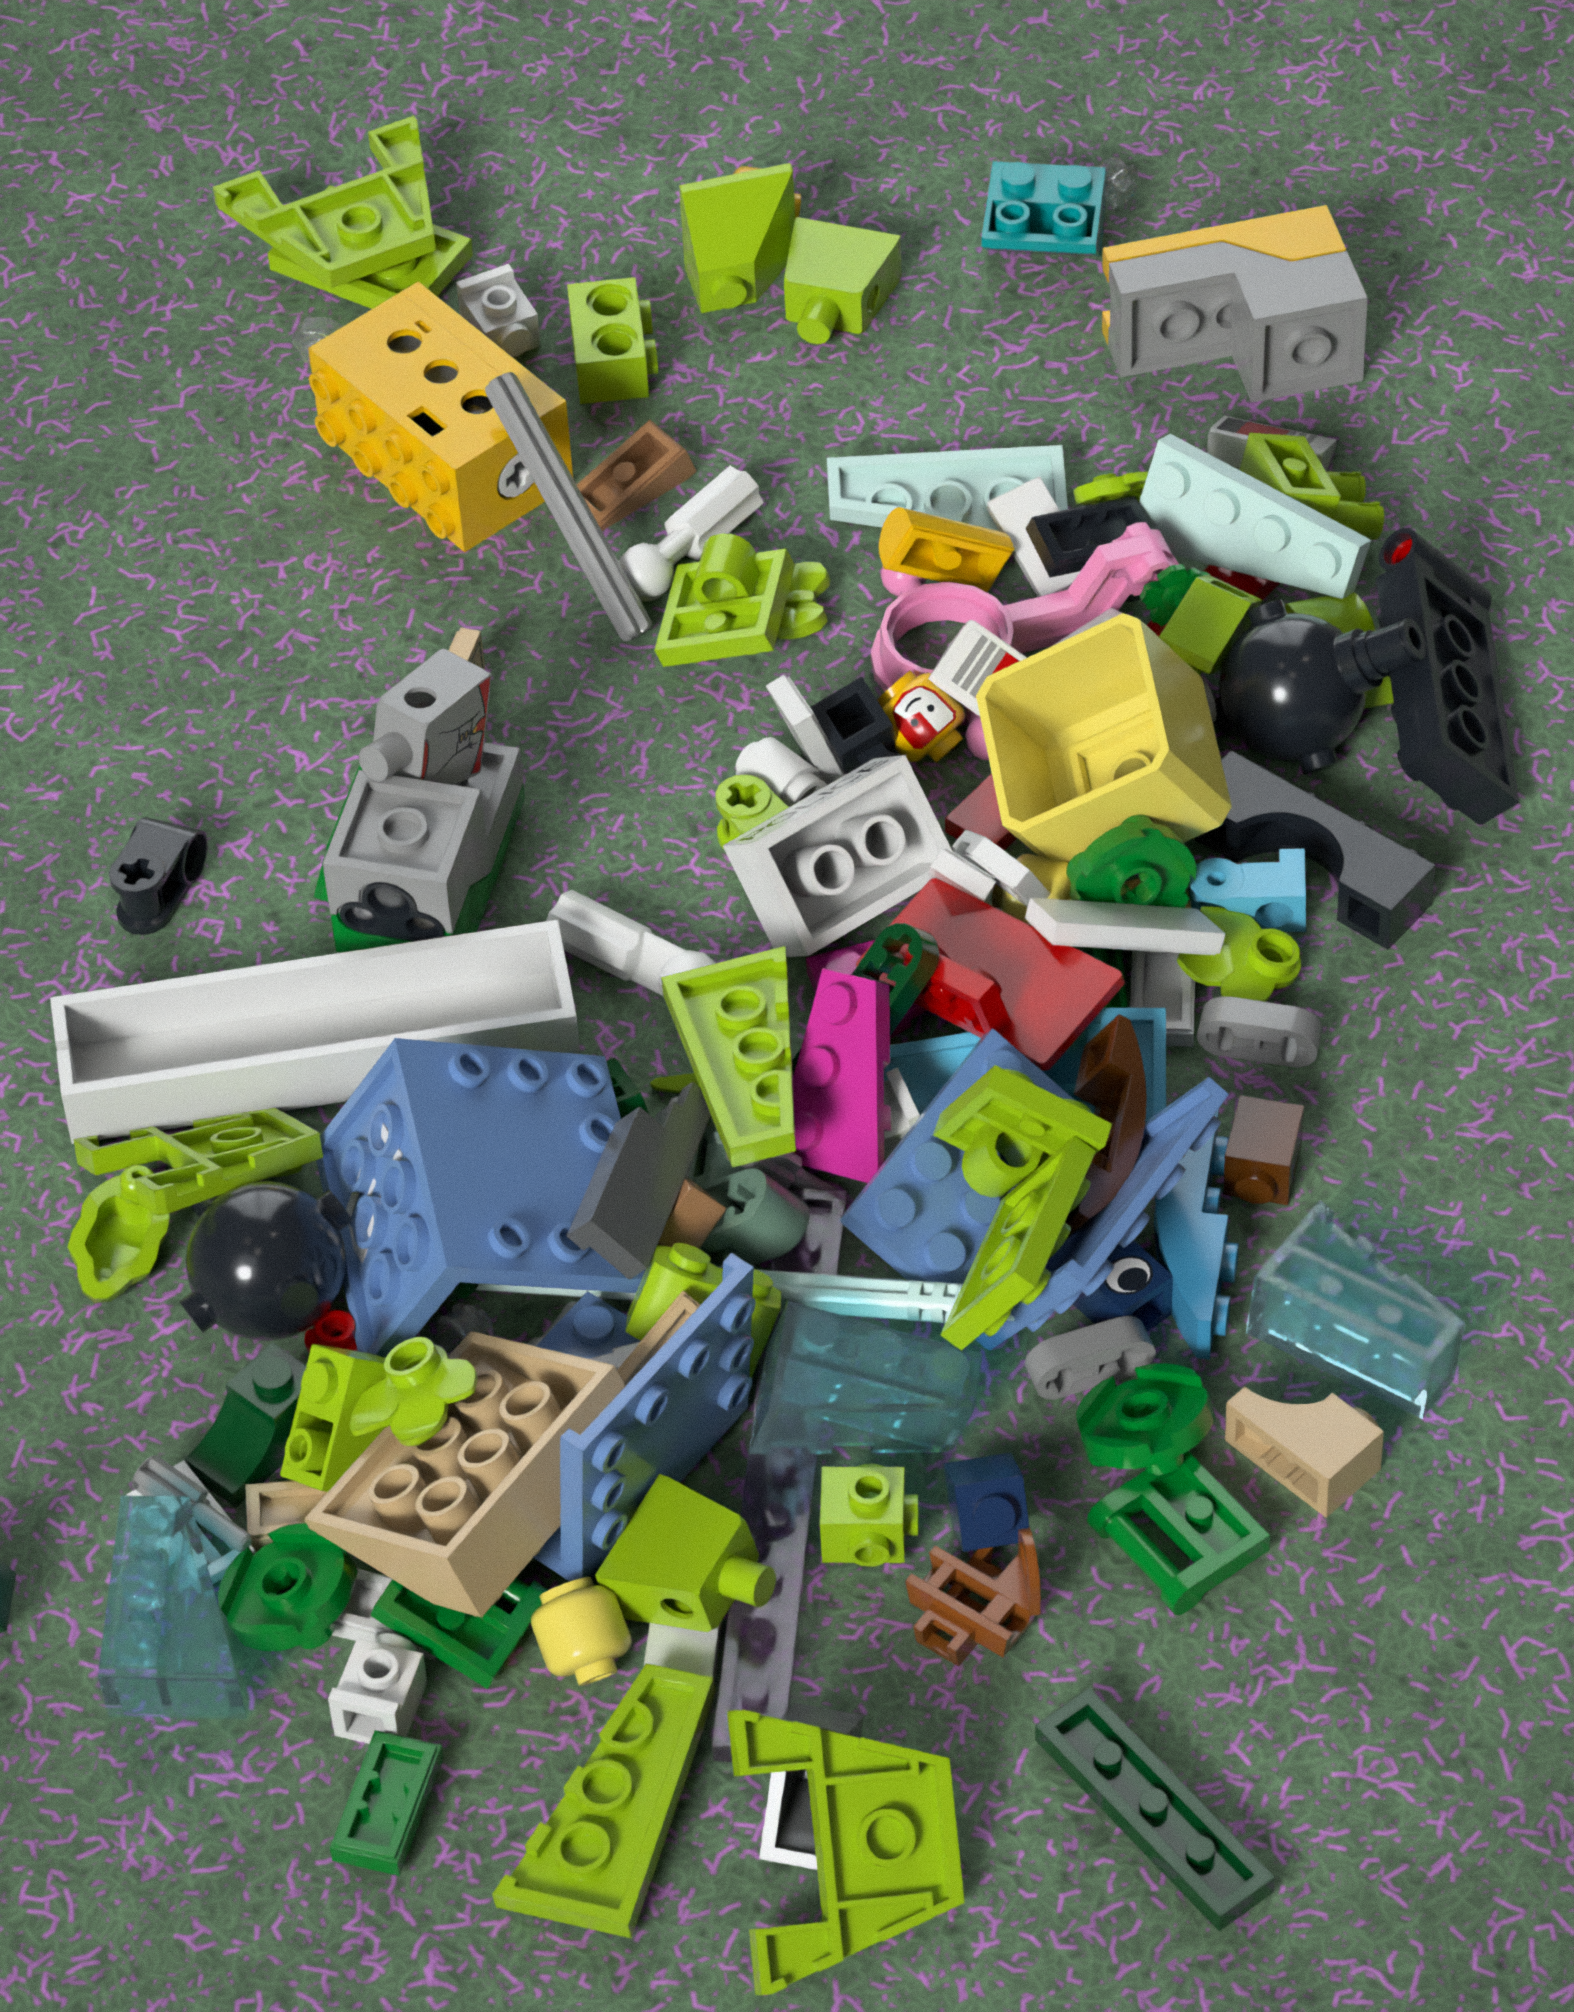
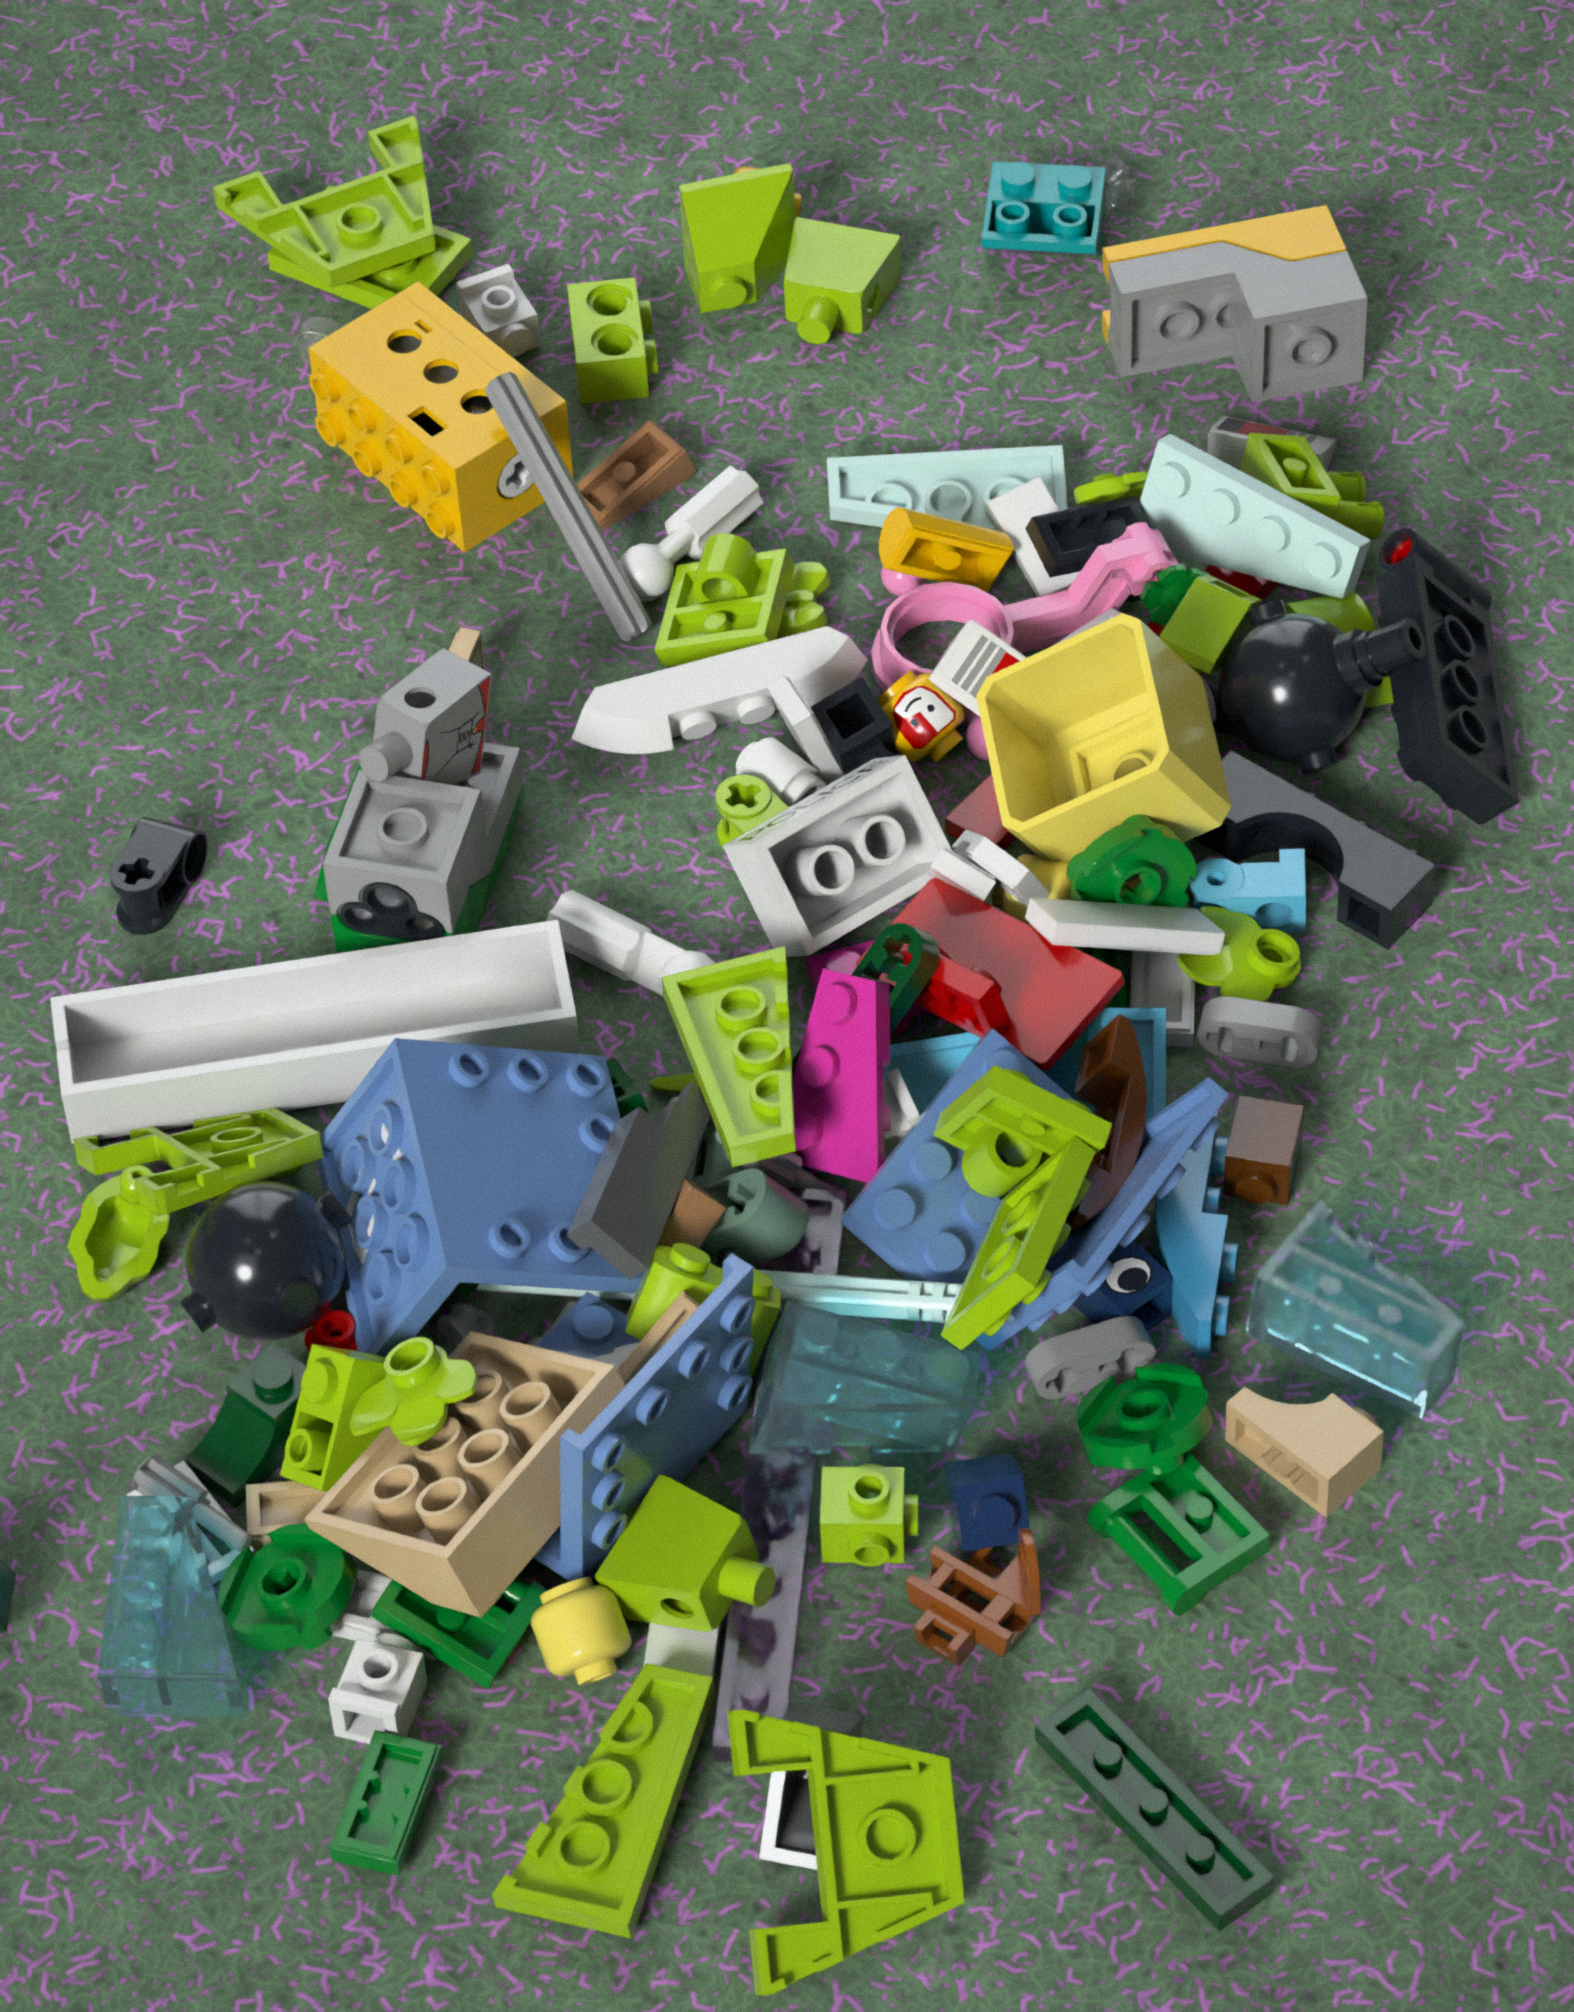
none -> white brick [571,626,868,754]

